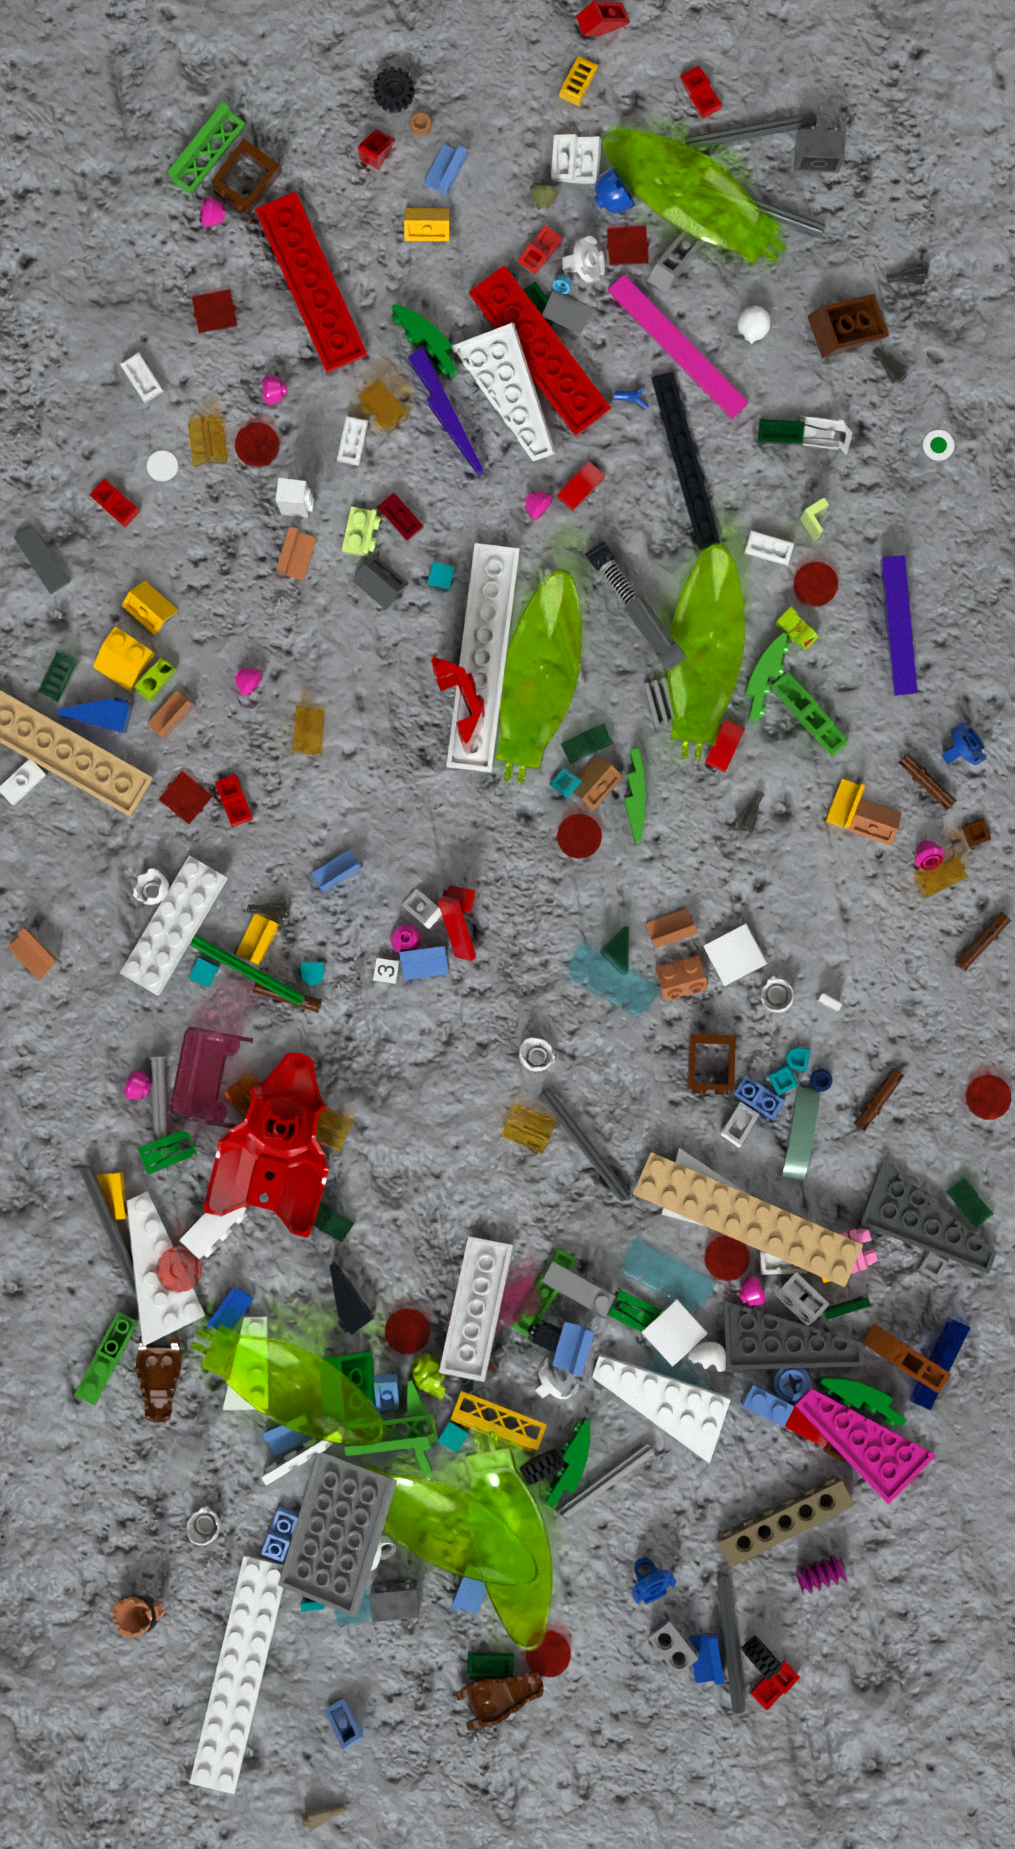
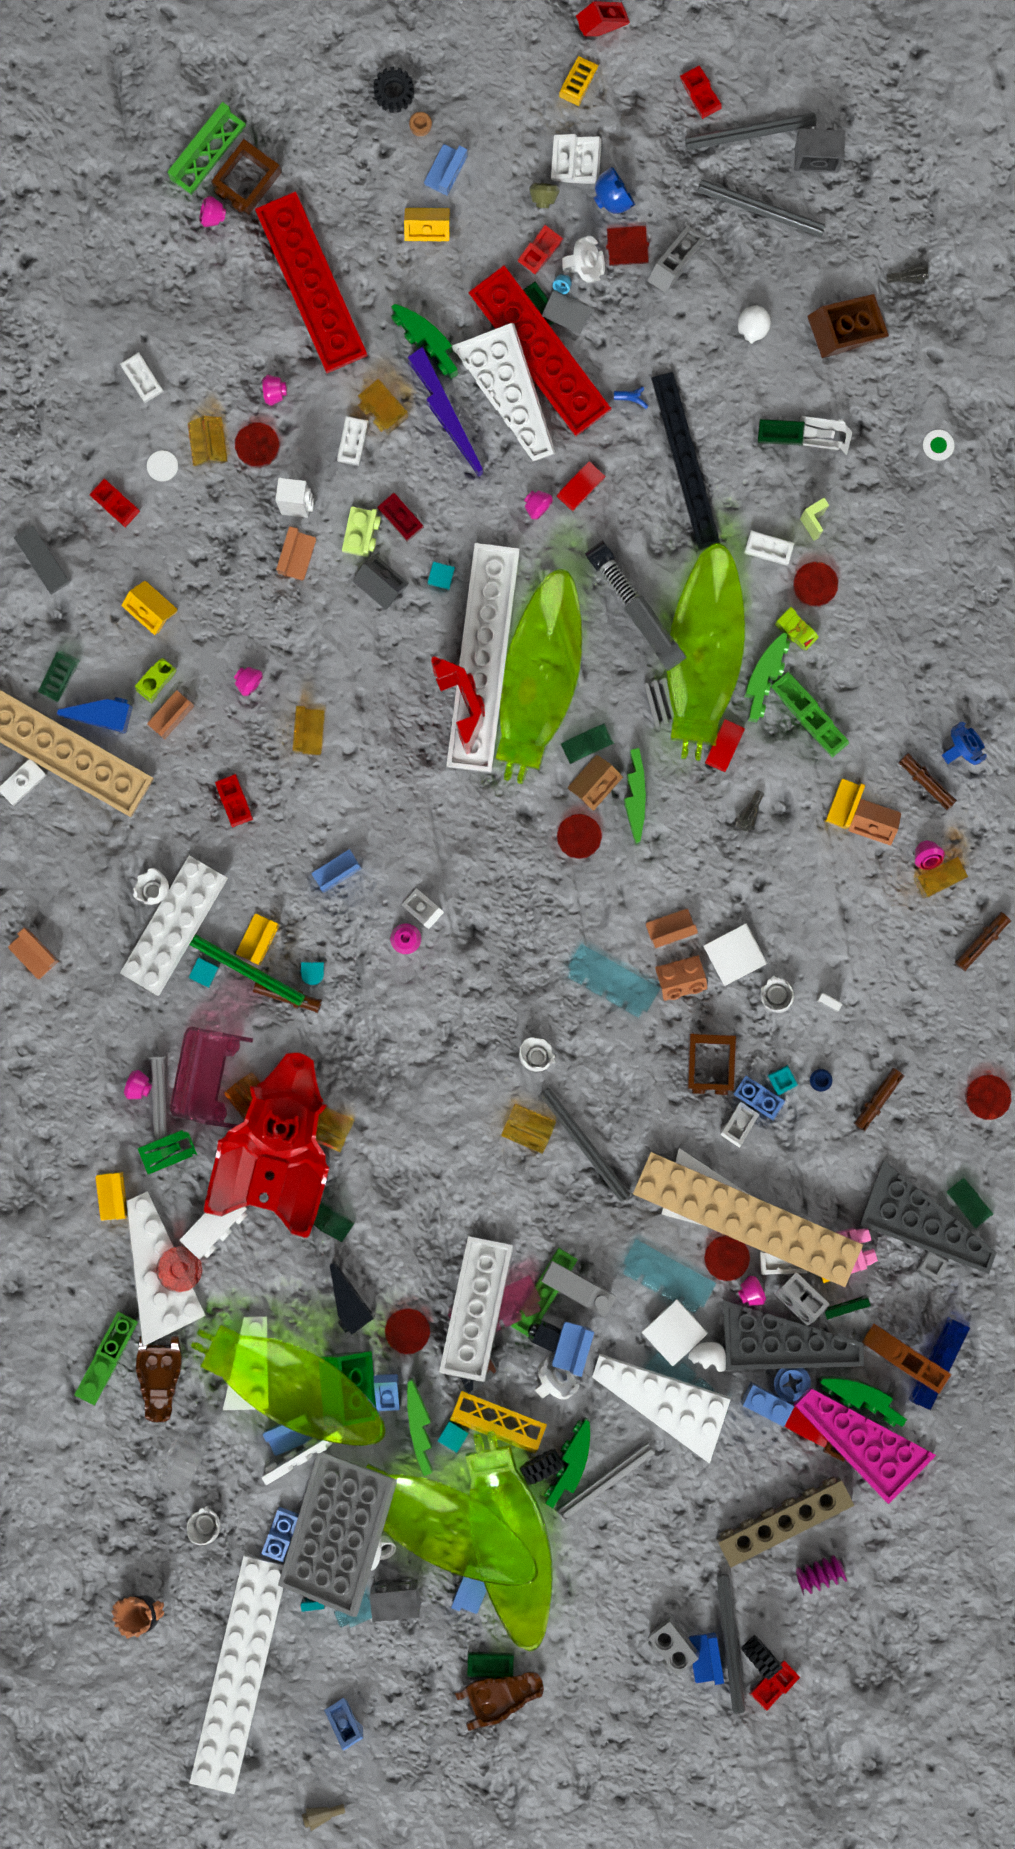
dark grey axle [80,1166,136,1294] -> none
yellow slope [93,626,156,693] -> none
clear red piece [158,771,213,825] -> none
clear red piece [192,289,238,334] -> none
blue panel [207,1286,254,1337] -> none
clear smoke cone [247,900,290,923] -> none
bright green fence [344,1413,438,1456] -> none
red slope [358,129,396,170] -> none
white tile [373,958,399,984] -> none
medium blue panel [399,946,449,980] -> none
lime head [411,1353,446,1400] -> none
red tile [437,896,476,961] -> none
red slope [442,885,476,915] -> none
clear red tile [525,1630,571,1678] -> none
teal tile [549,767,581,799] -> none
clear green slope [599,927,629,975] -> none
clear neon green windscreen [603,129,787,265] -> none
green piece [607,1288,662,1332] -> none
dark pink tile [608,275,749,419] -> none
blue tile [631,1557,676,1604] -> none
sand green slope [781,1086,820,1180] -> none
teal tile [785,1047,811,1072] -> none
clear smoke cone [872,346,908,384] -> none
dark purple slope [880,555,918,696] -> none
reddish brown tile [961,818,991,848] -> none

